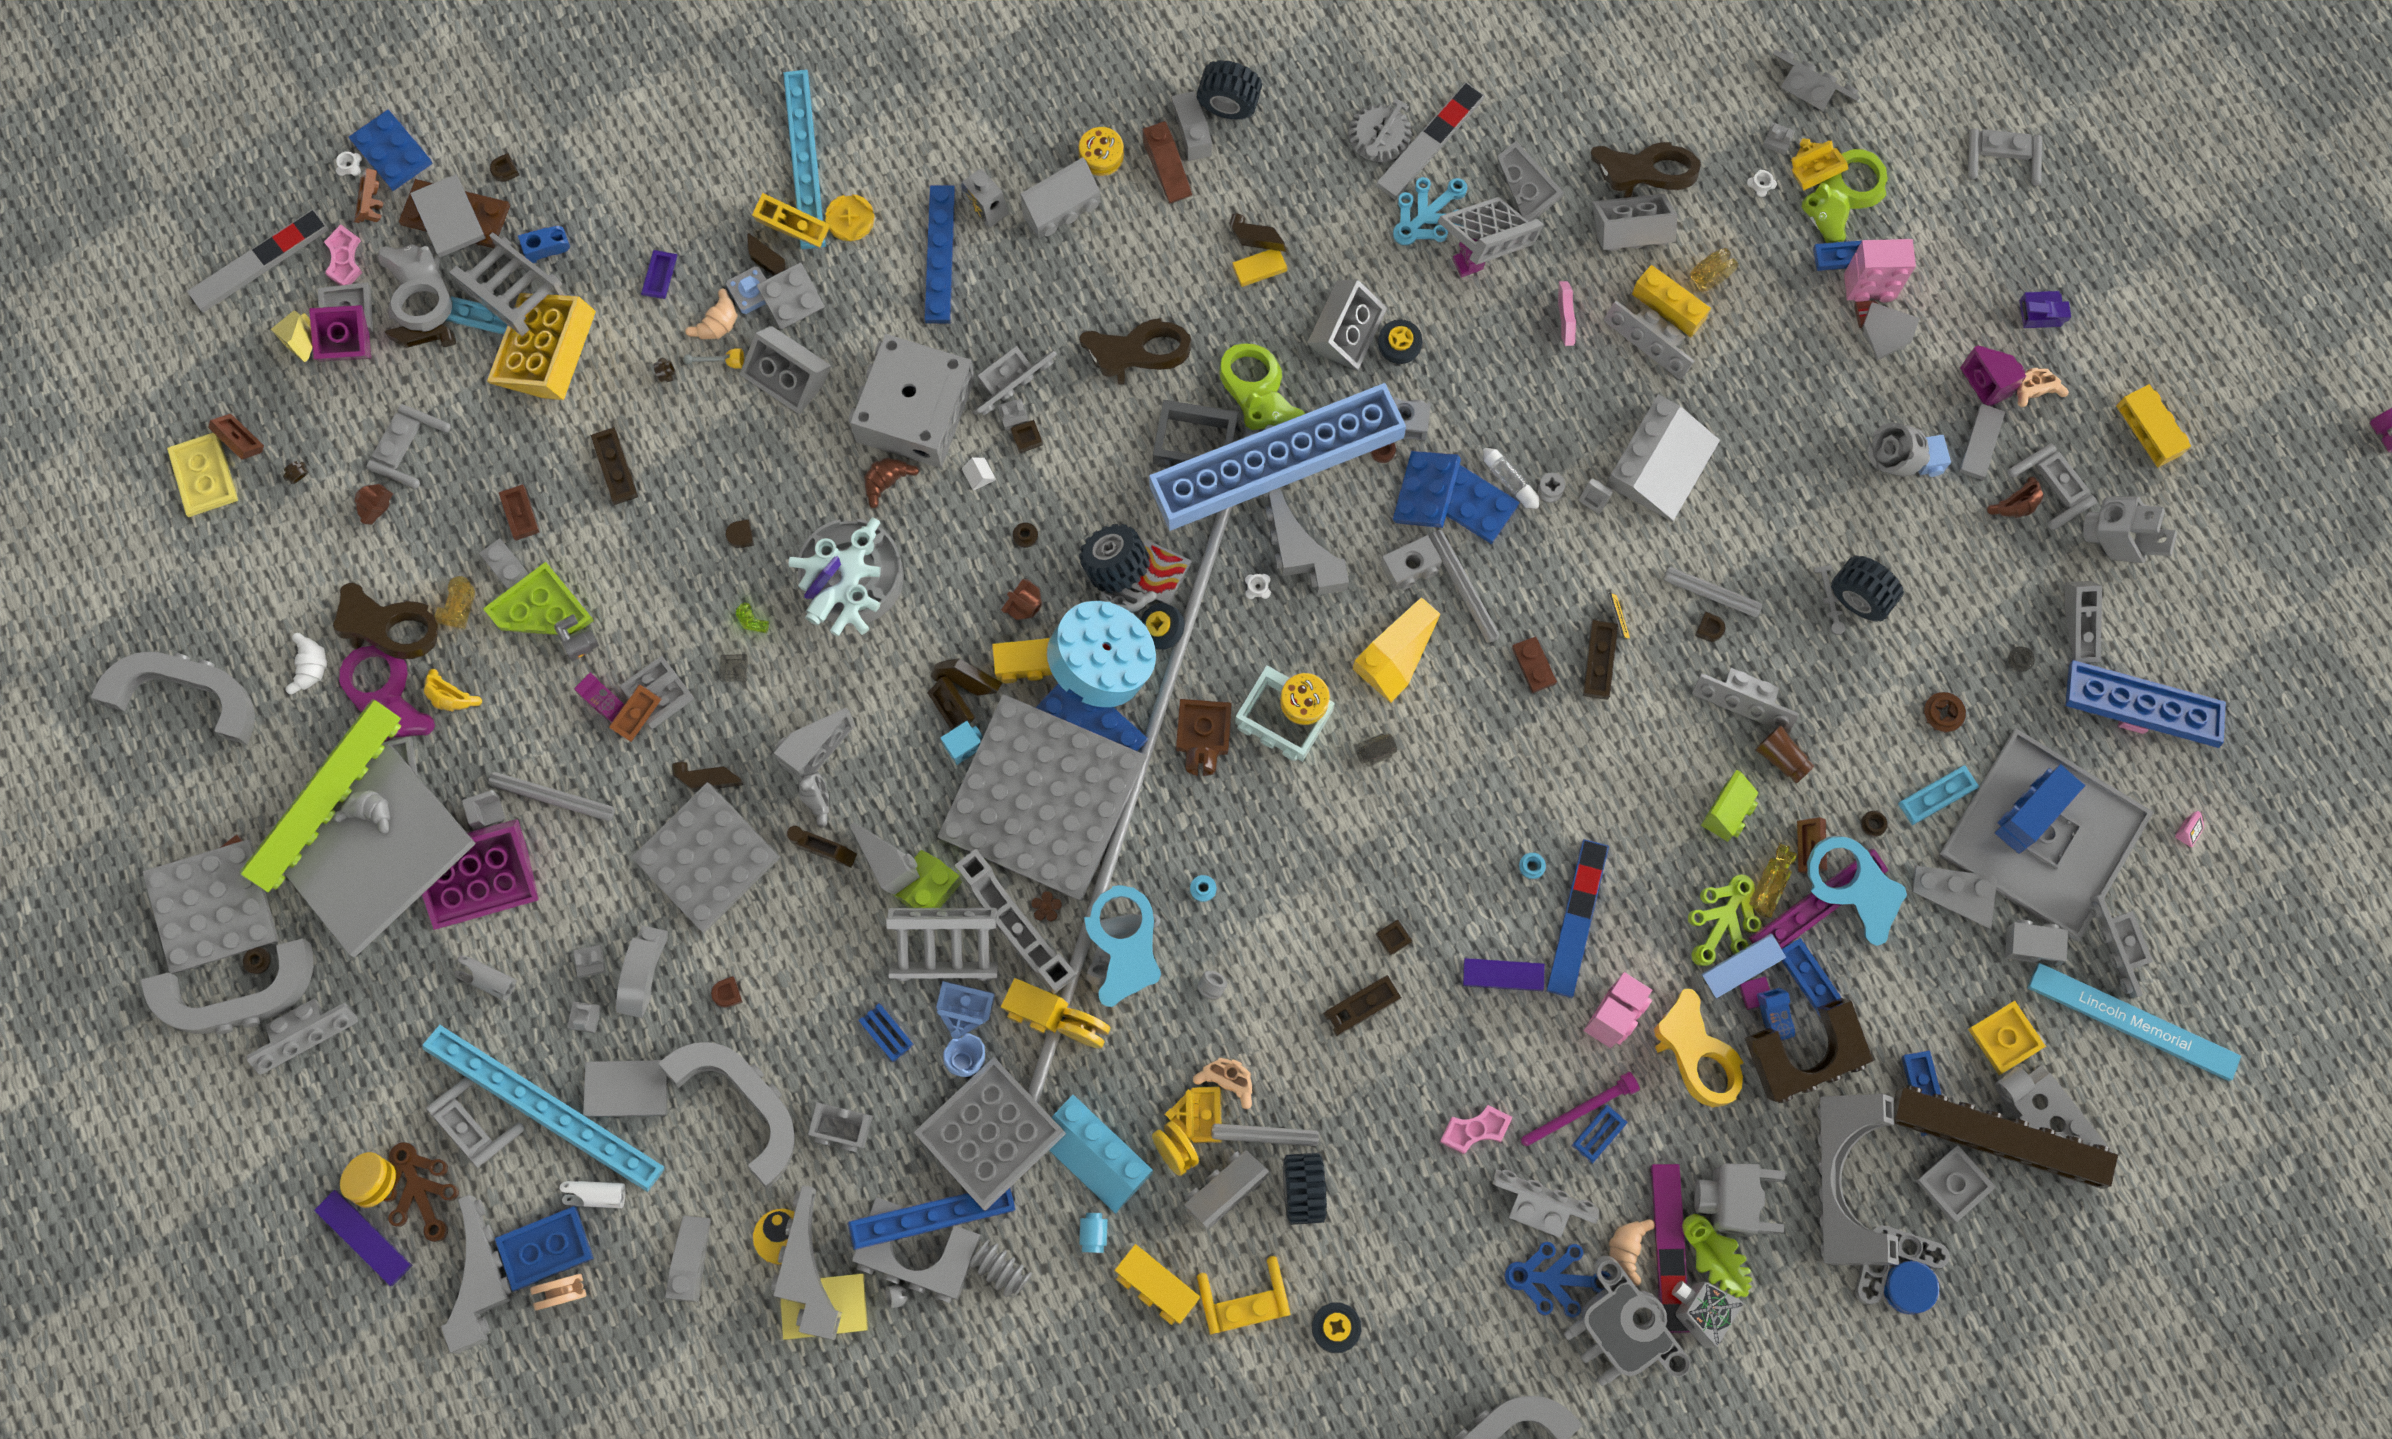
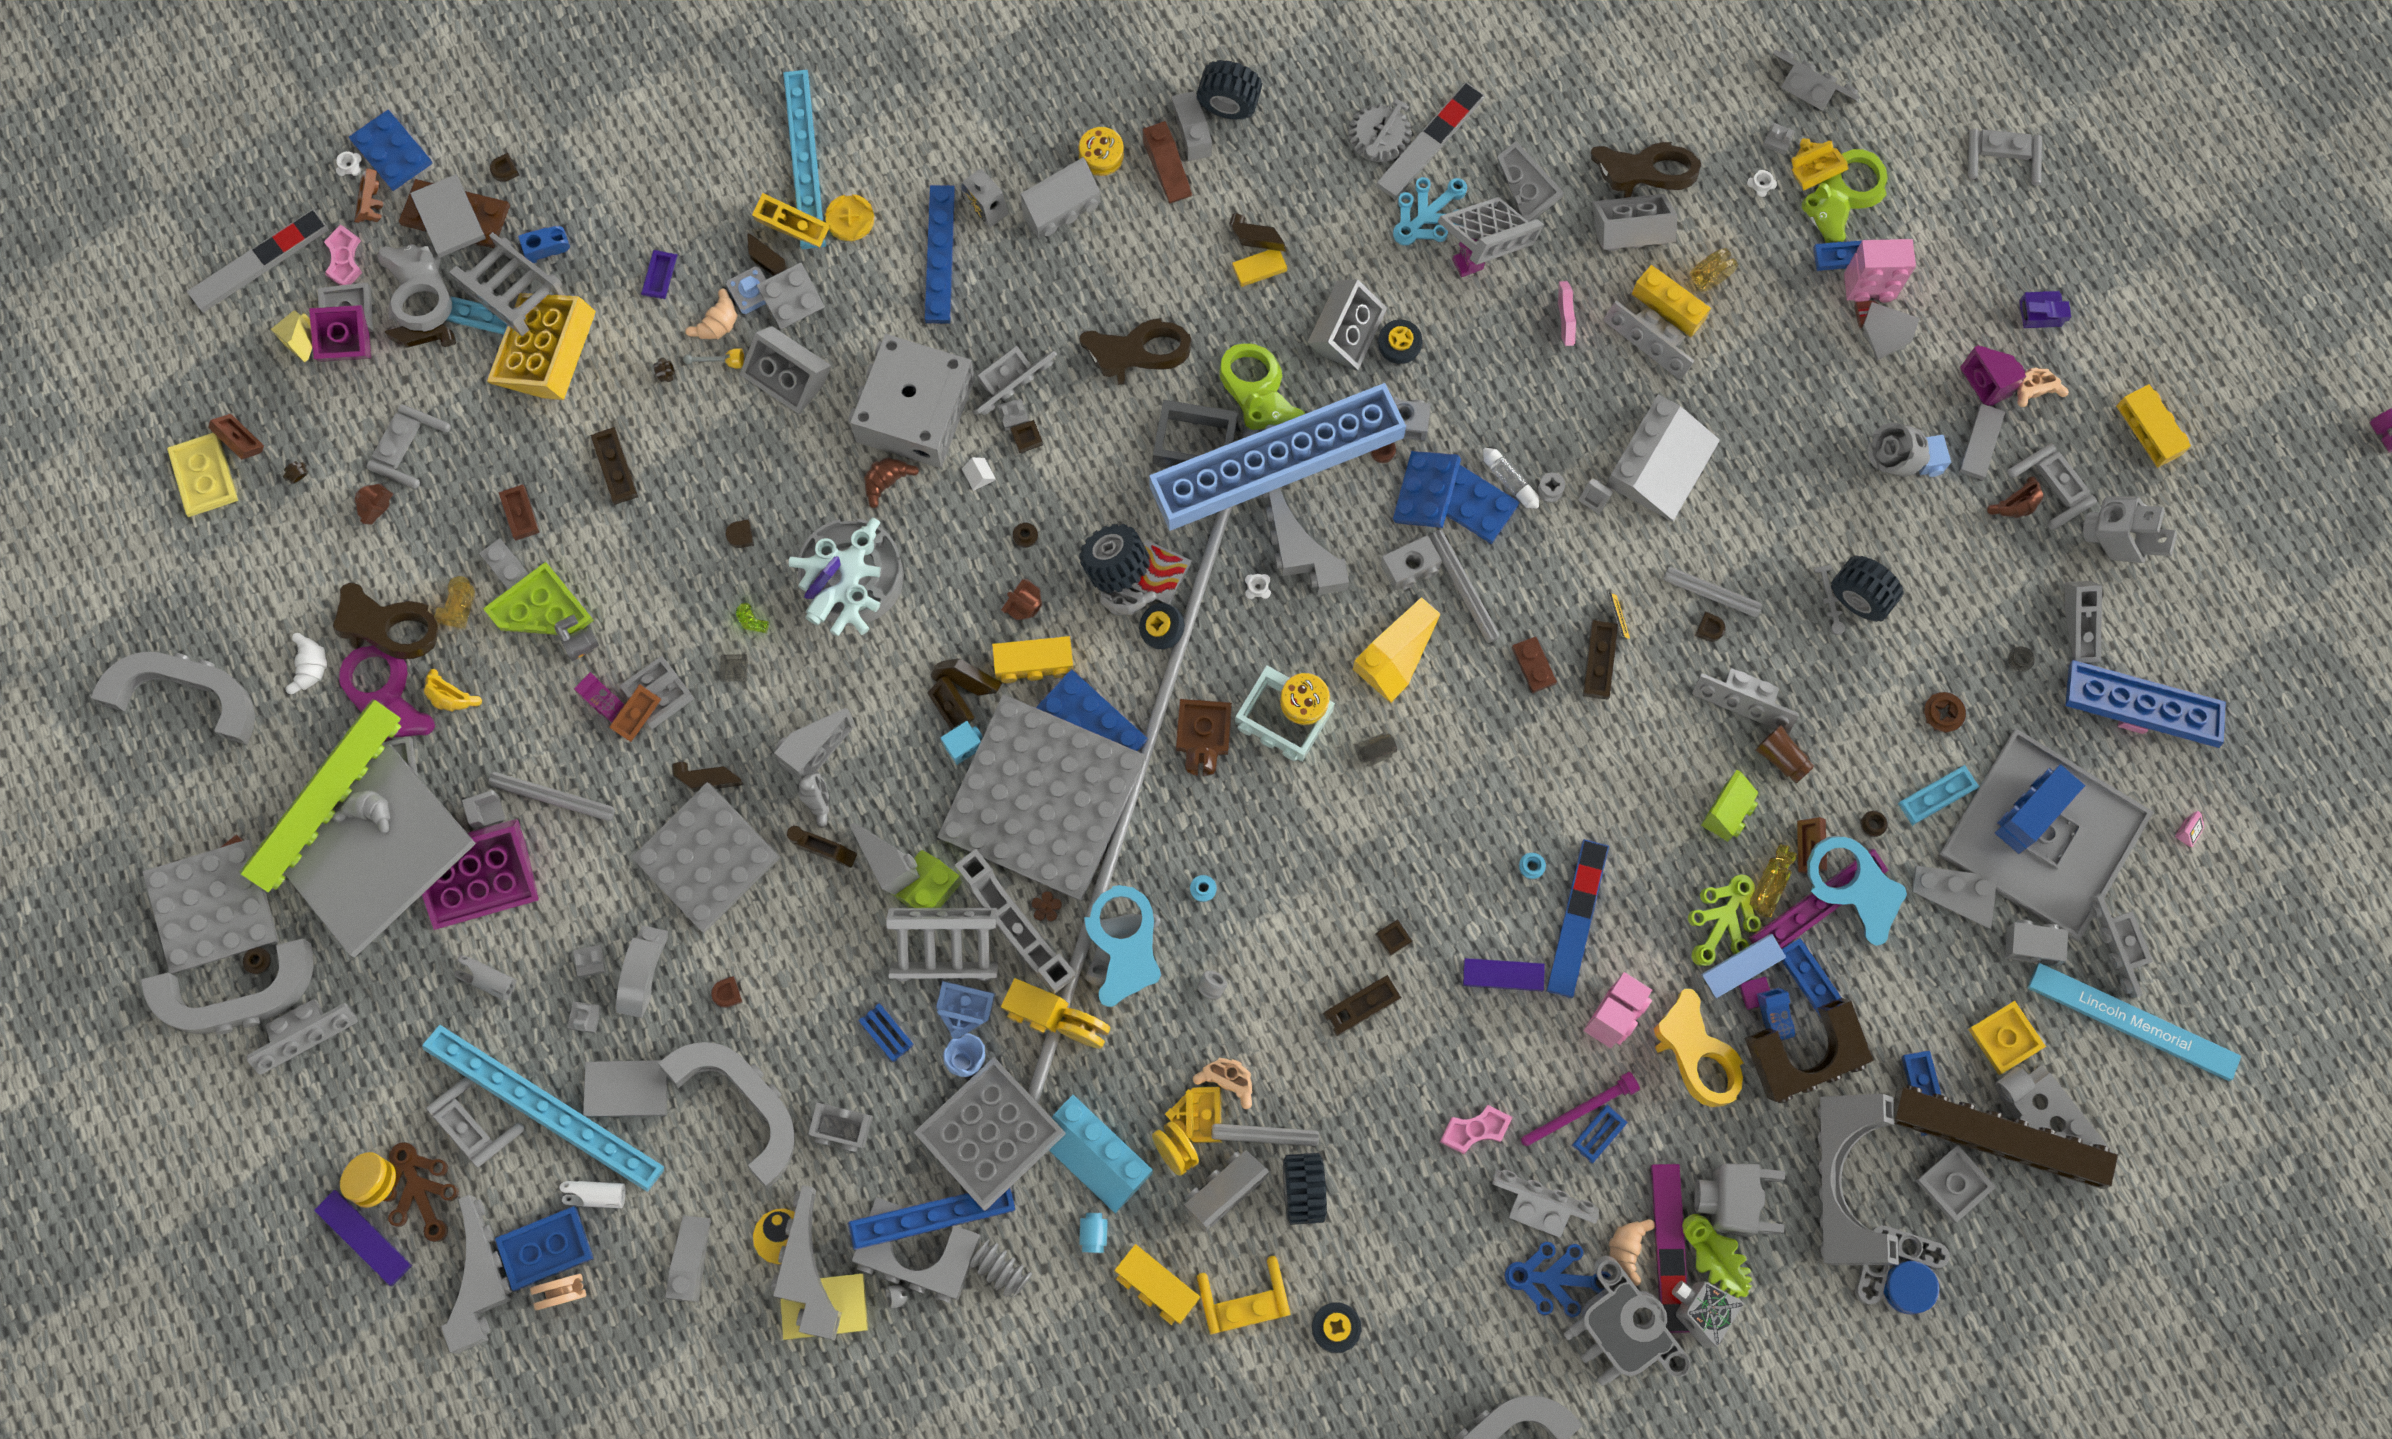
medium azure piece [1047,601,1156,707] -> none

